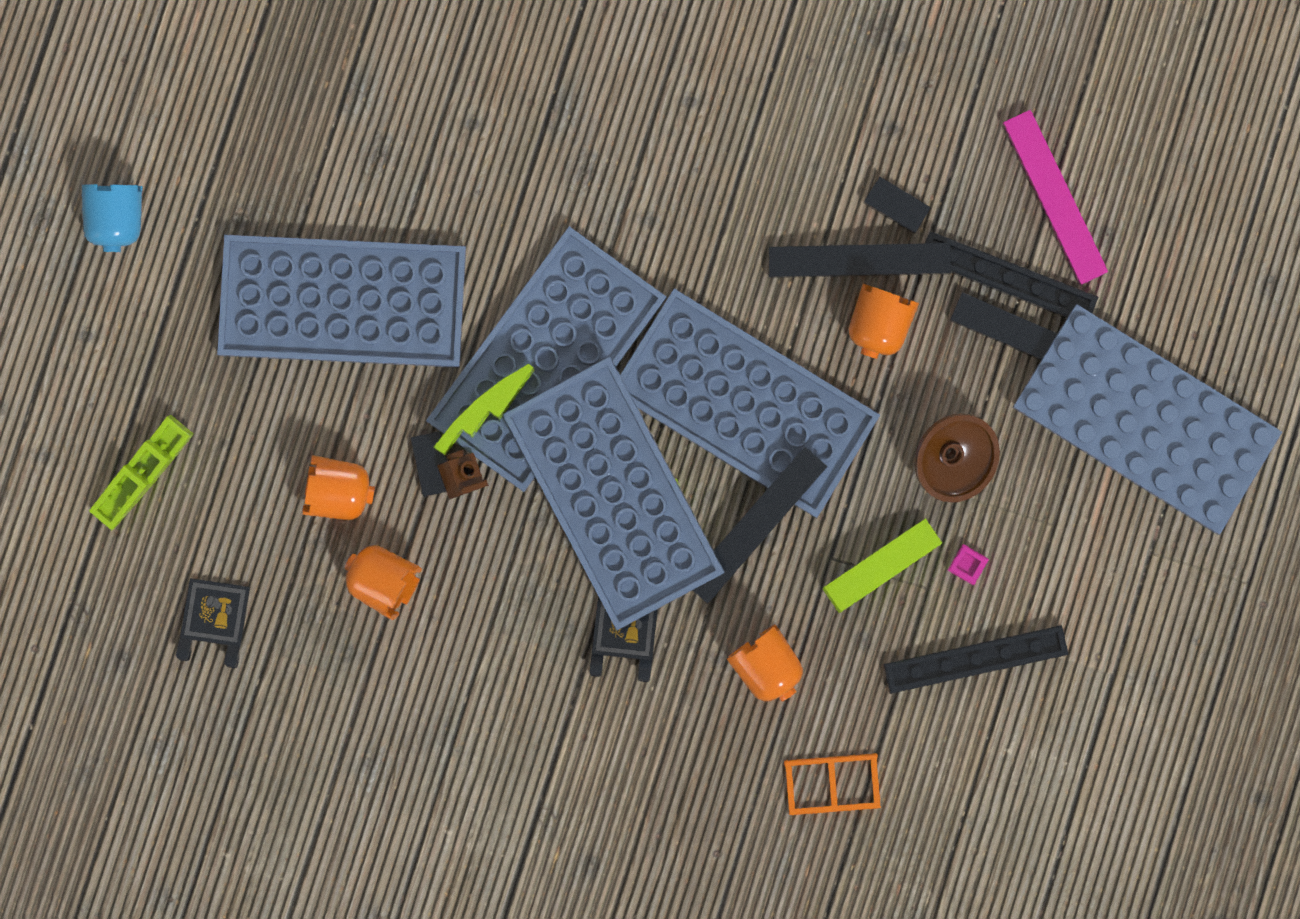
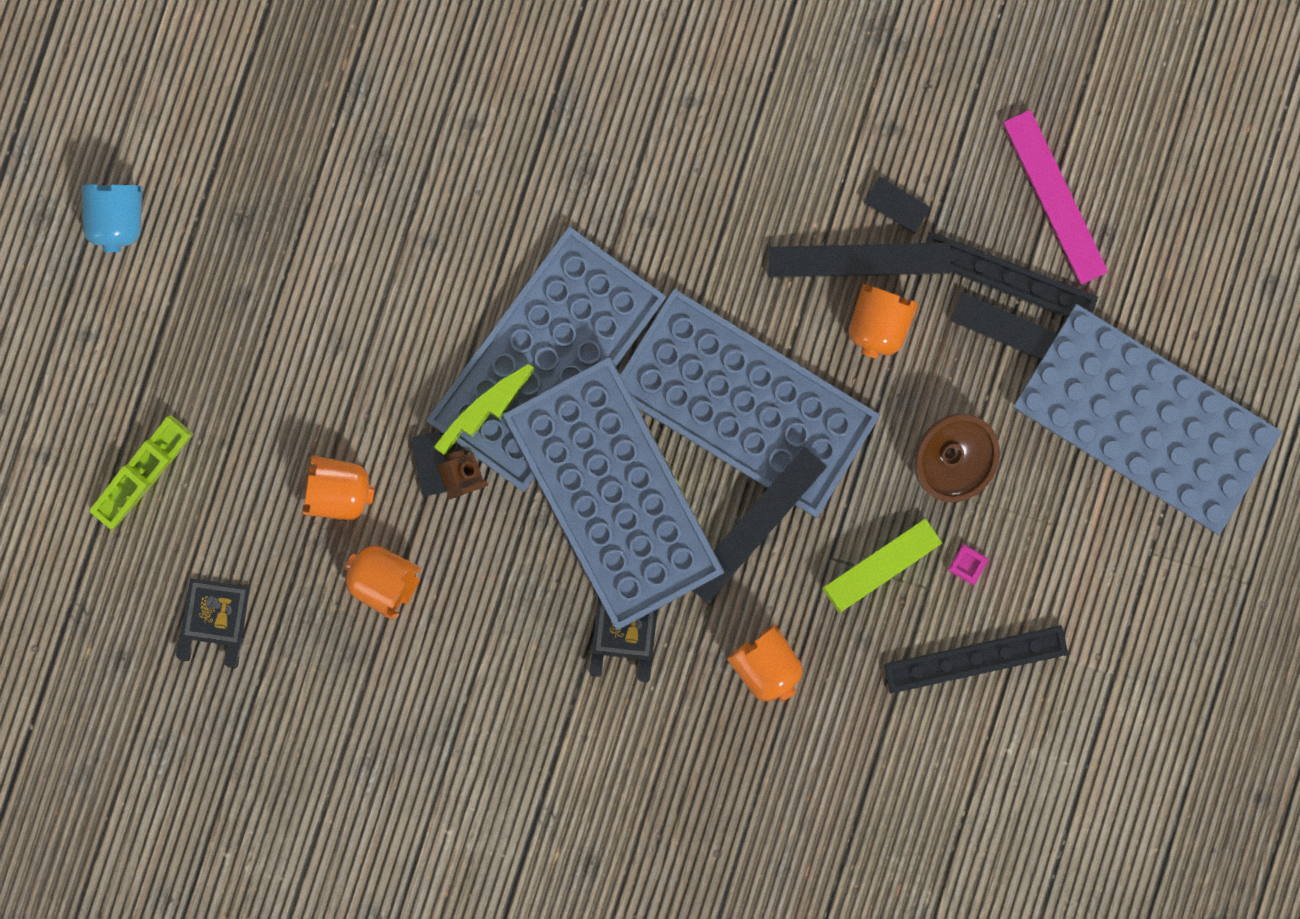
sand blue plate [217,235,466,368] -> none
orange window [784,753,881,815] -> none

